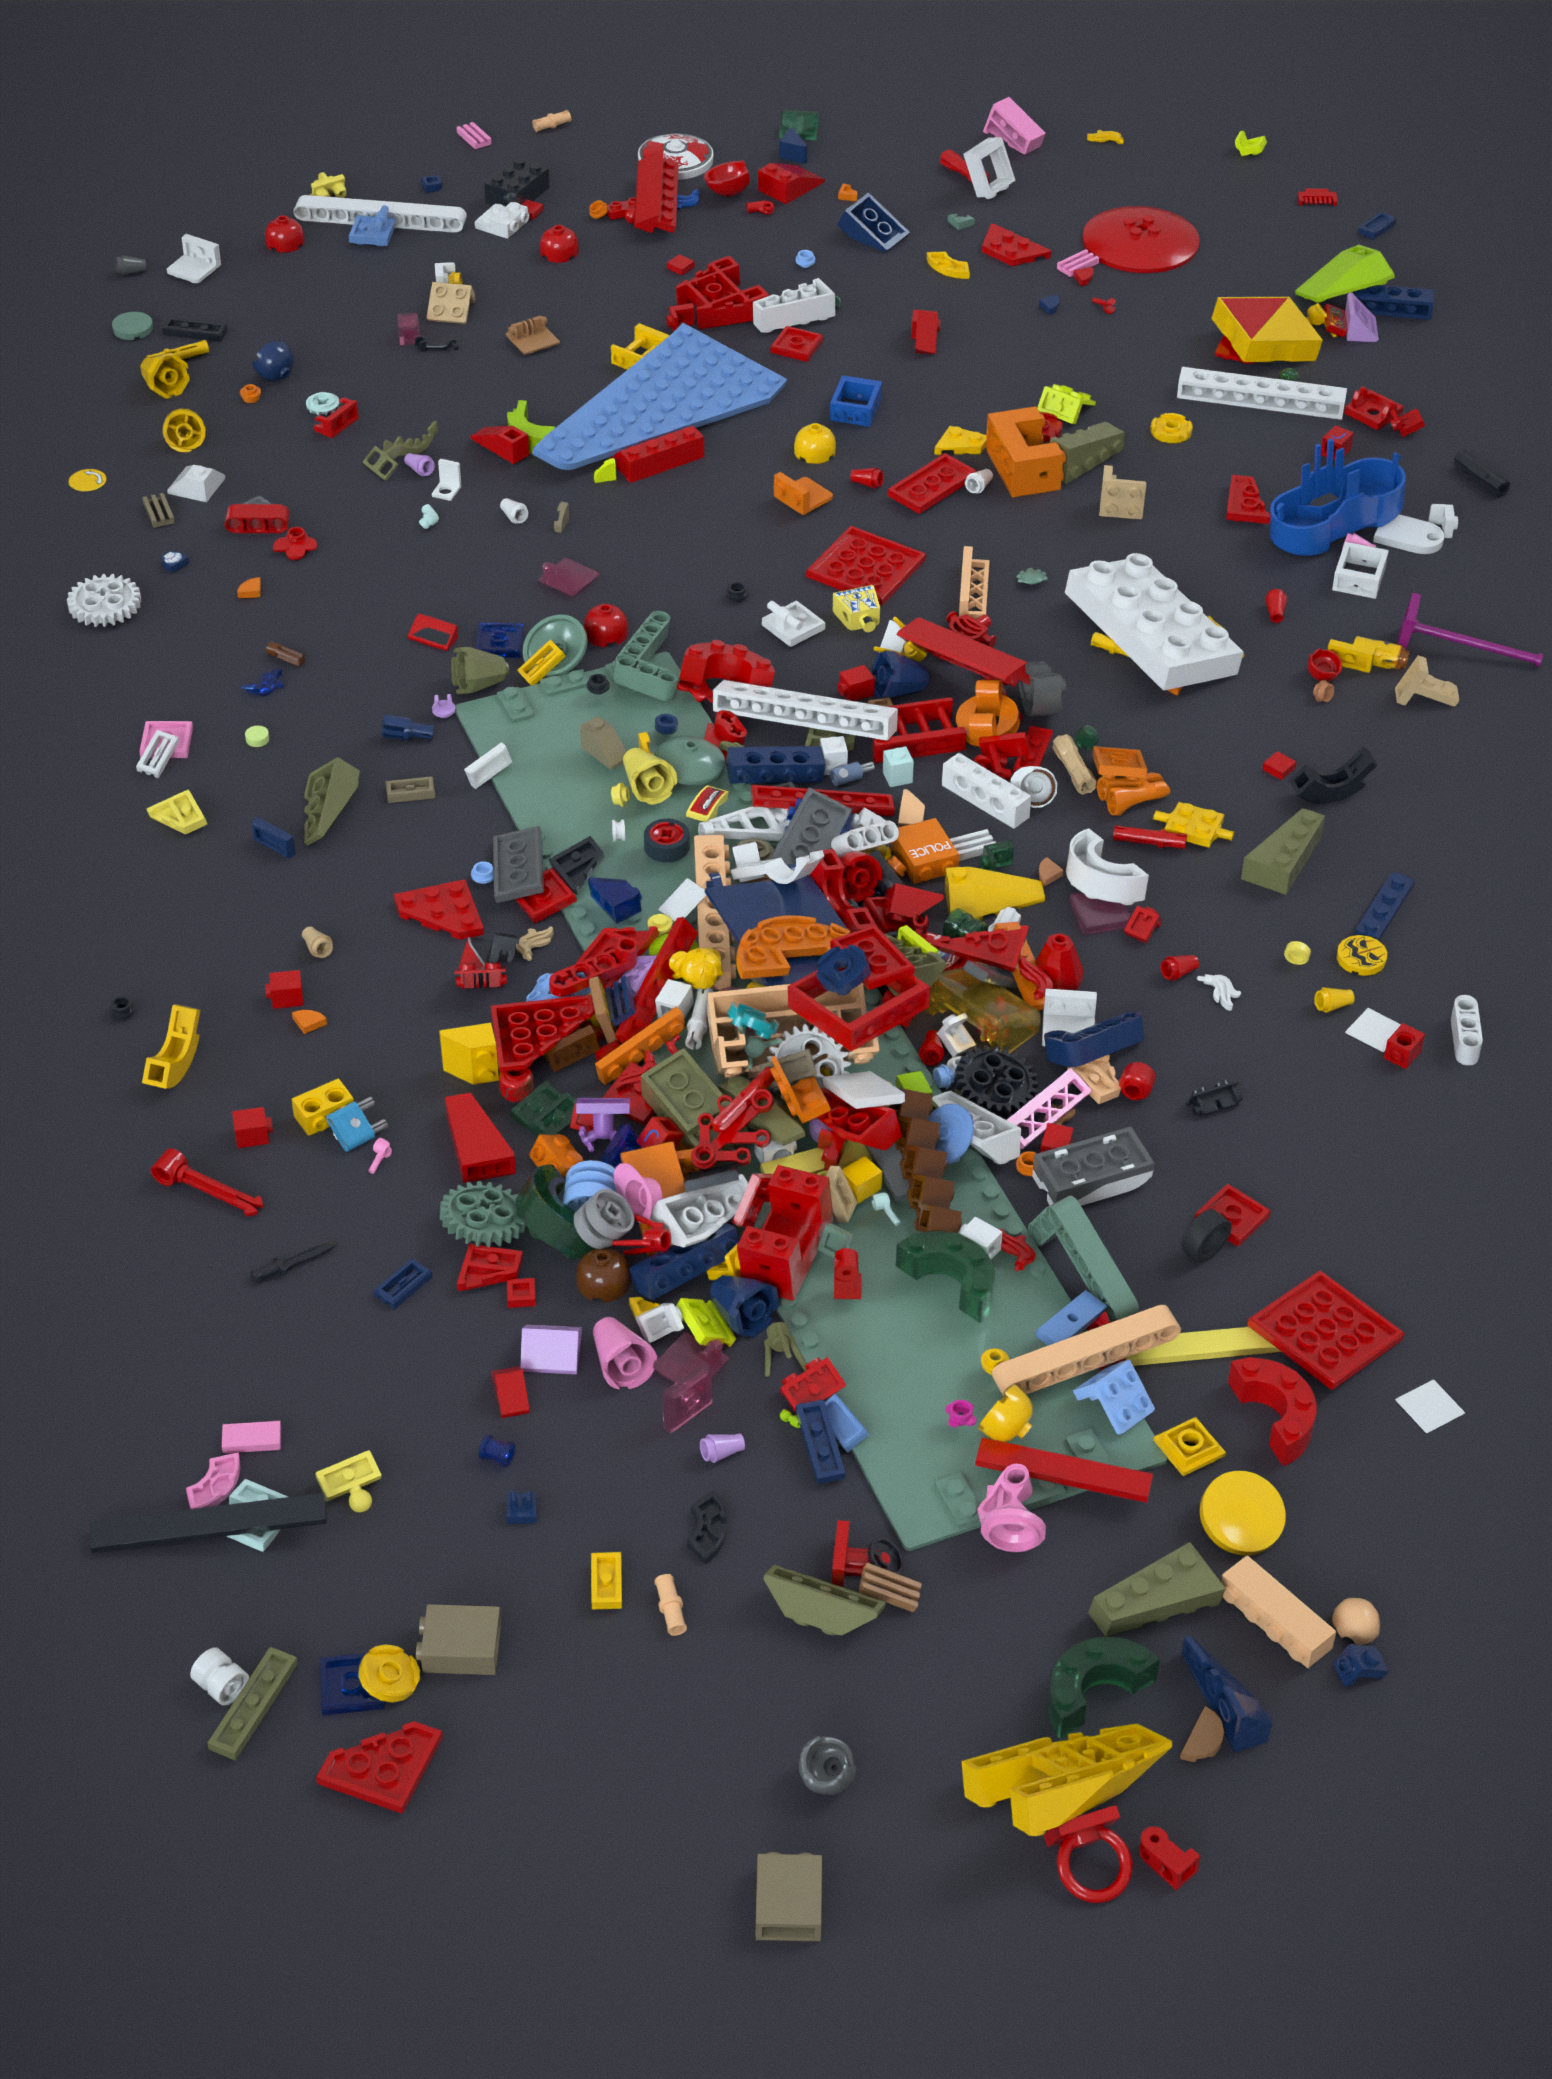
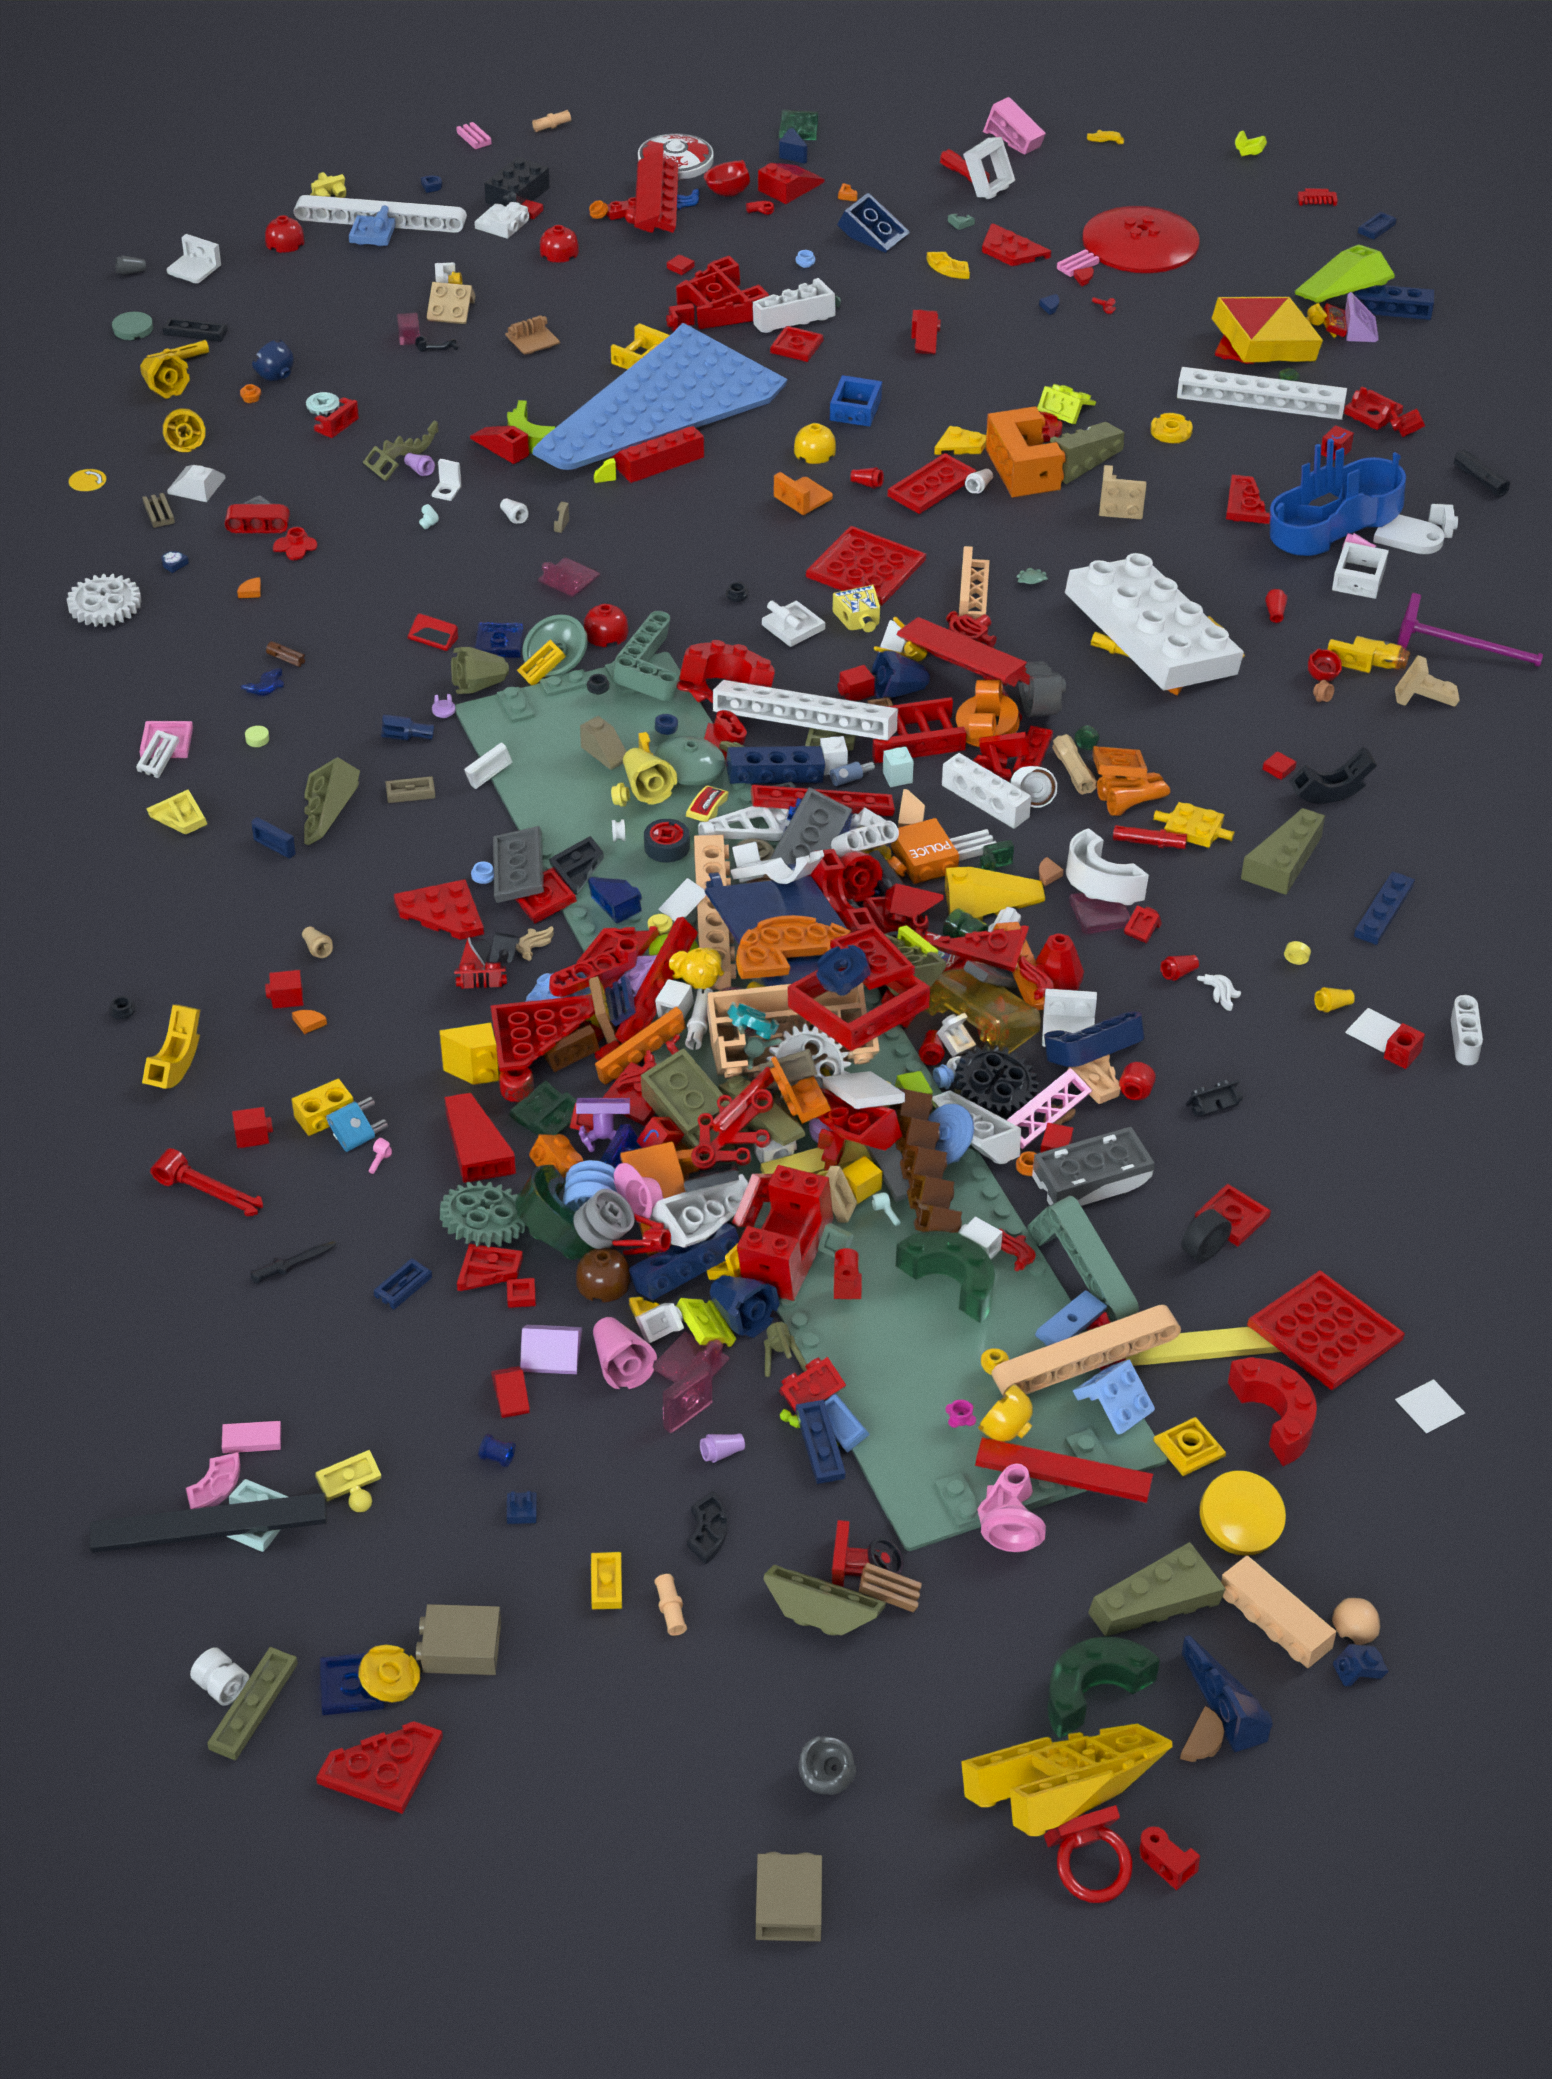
yellow tile [1337,935,1387,976] -> none

